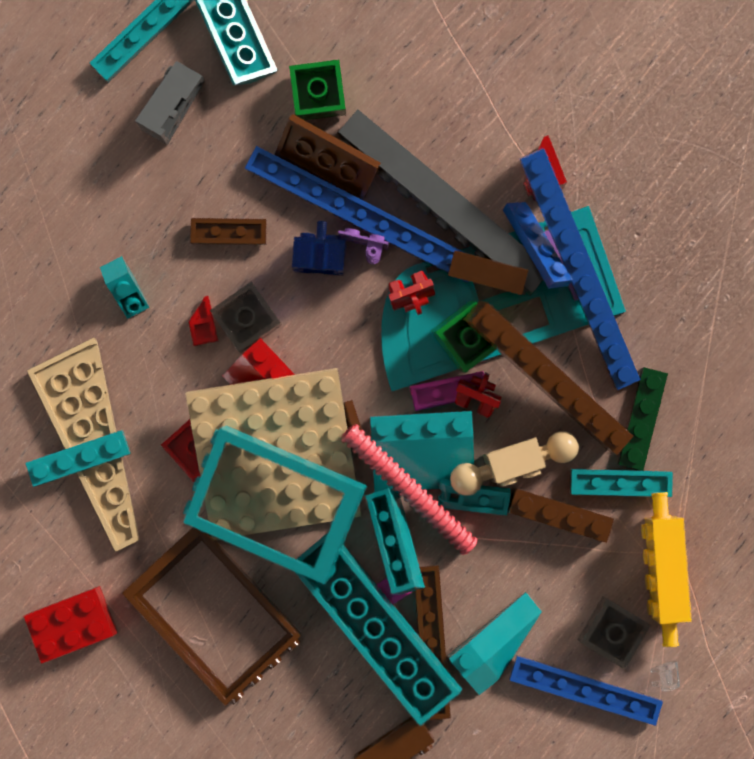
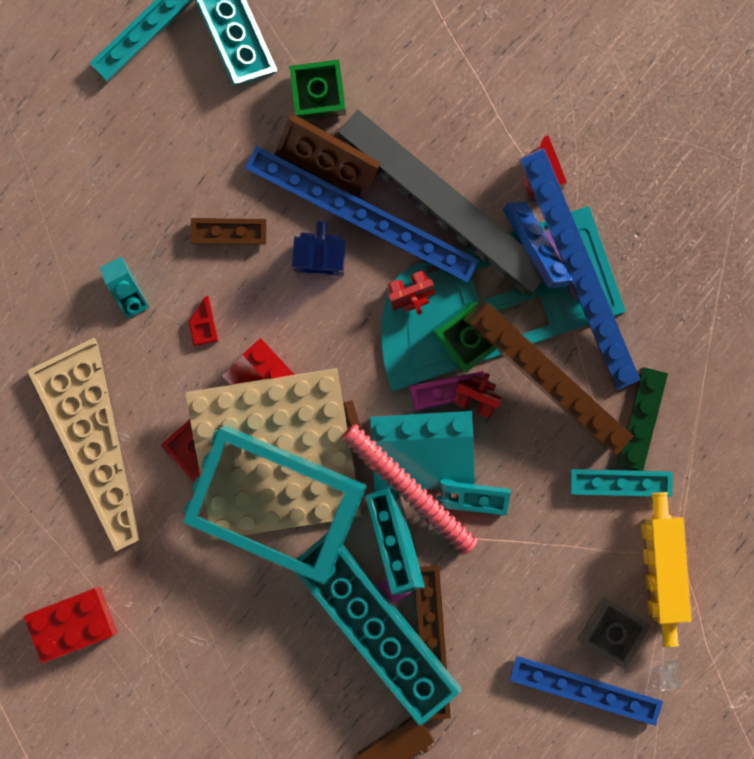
teal plate [25,430,131,487] -> none
reddish brown window [122,527,302,706] -> none
dark grey wedge [135,61,205,145] -> none
clear smoke brick [210,282,282,354] -> none
medium lavender hinge [338,228,389,264] -> none
reddish brown tile [448,250,529,295] -> none
teal wedge [448,592,542,695] -> none
tan brick [450,431,579,496] -> none
reddish brown brick [508,488,614,543] -> none

